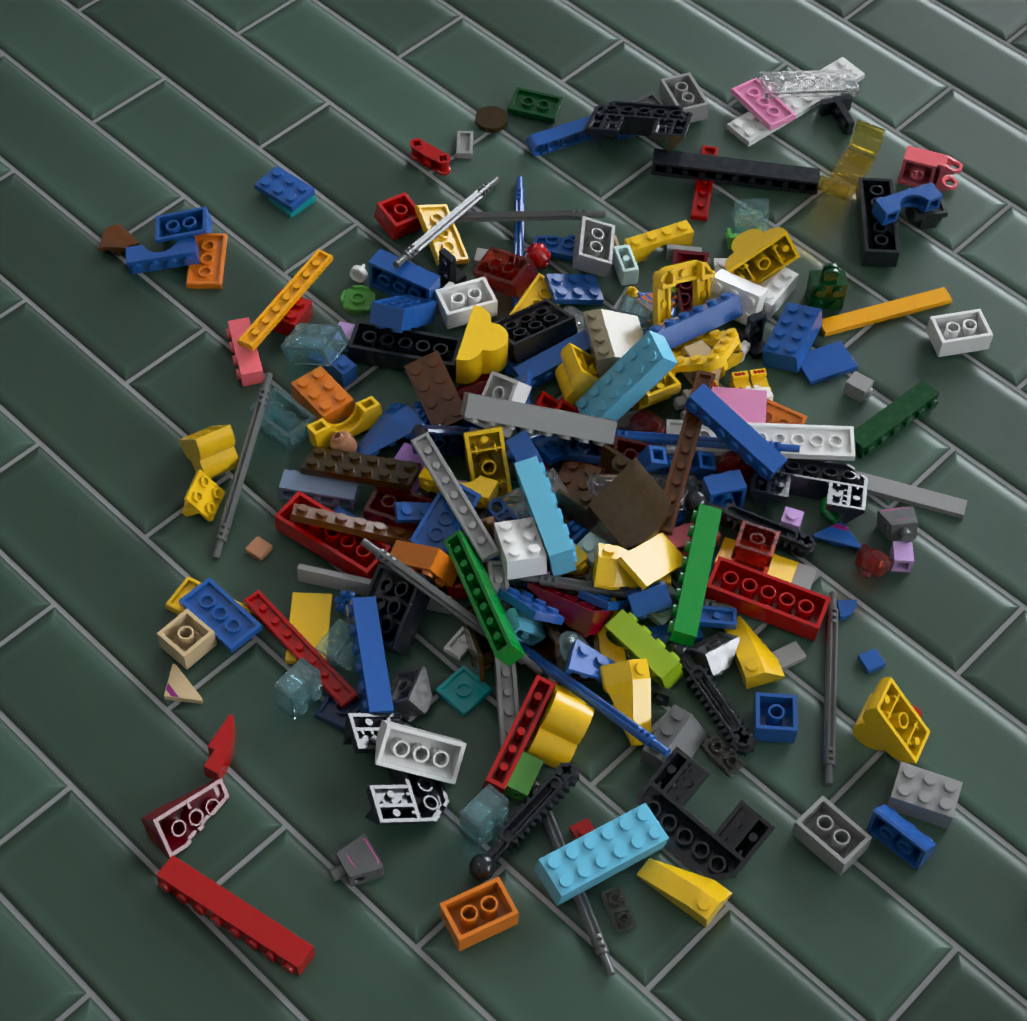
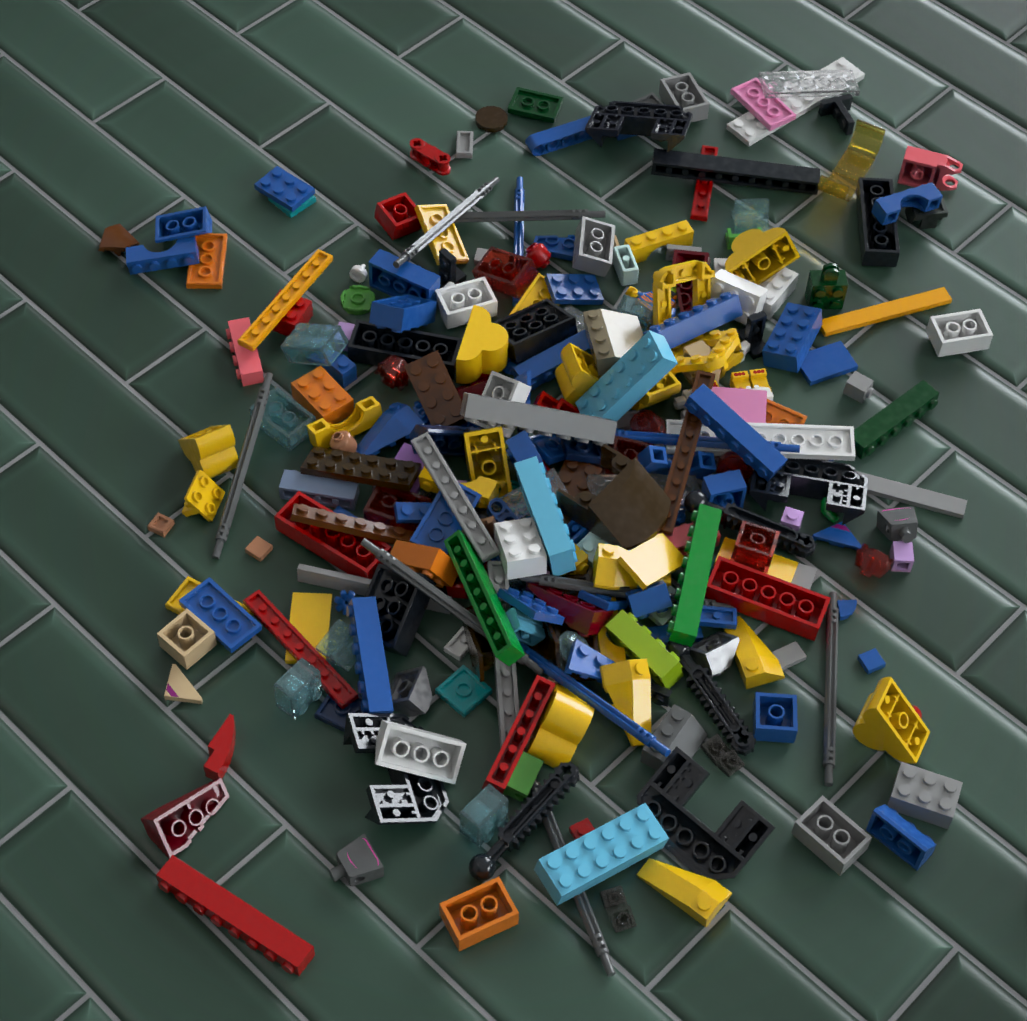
none -> nougat tile [147,513,175,537]
none -> clear red cone [375,355,410,391]

